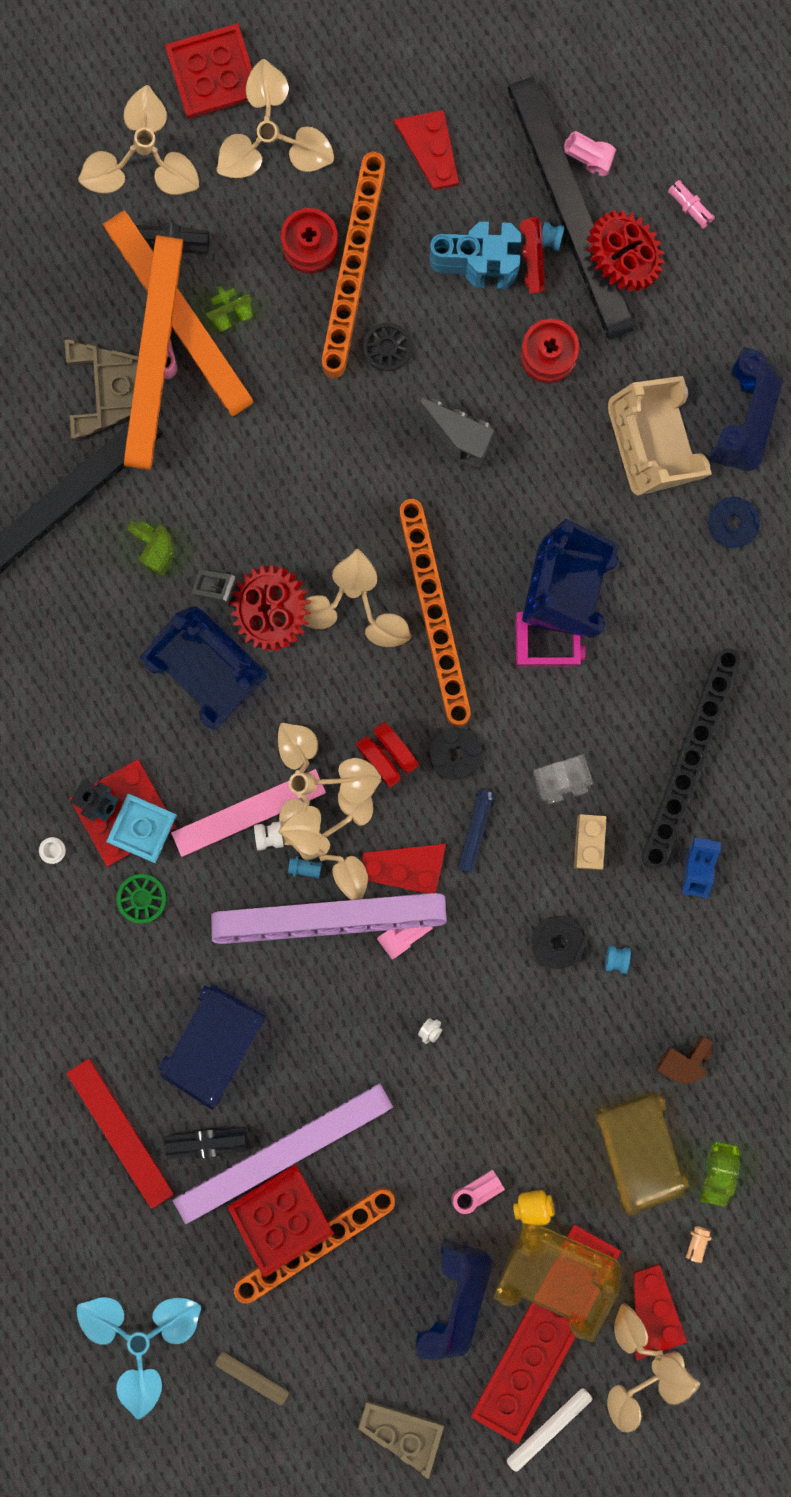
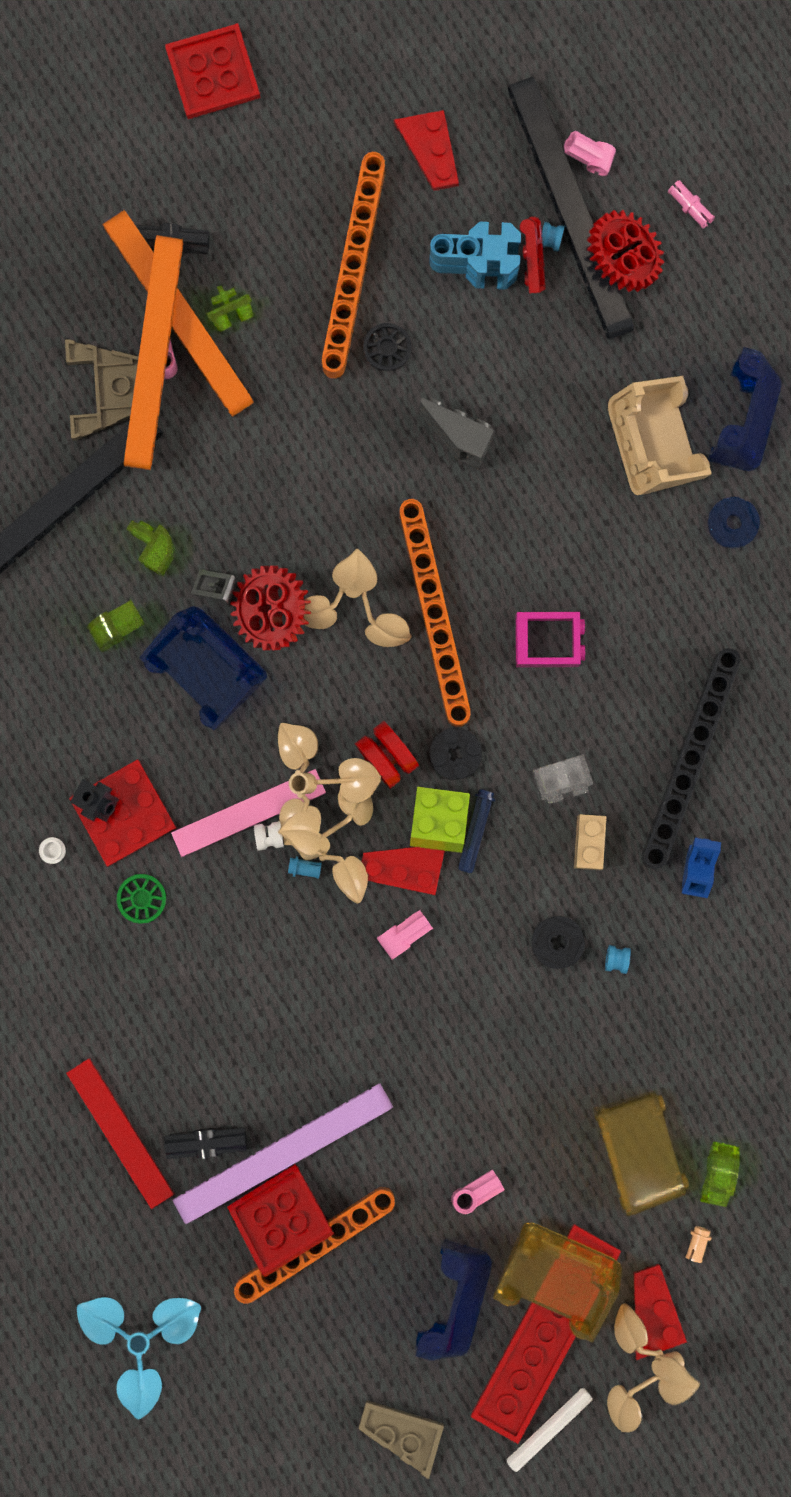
tan plant [78,85,199,195] -> none
medium azure tile [106,794,177,863] -> none
clear blue windscreen [158,983,268,1110] -> none
lavender beam [211,893,447,944] -> none
dark tan axle [215,1352,288,1405] -> none
tan plant [217,59,334,178] -> none
red wheel [281,208,338,274] -> none
white plate [418,1018,442,1044] -> none
yellow head [513,1190,554,1228] -> none
red wheel [520,319,580,384] -> none
clear blue windscreen [522,519,619,638] -> none
reddish brown brick [655,1036,713,1084] -> none
none -> clear neon green brick [87,600,145,652]
none -> lime brick [410,787,470,853]

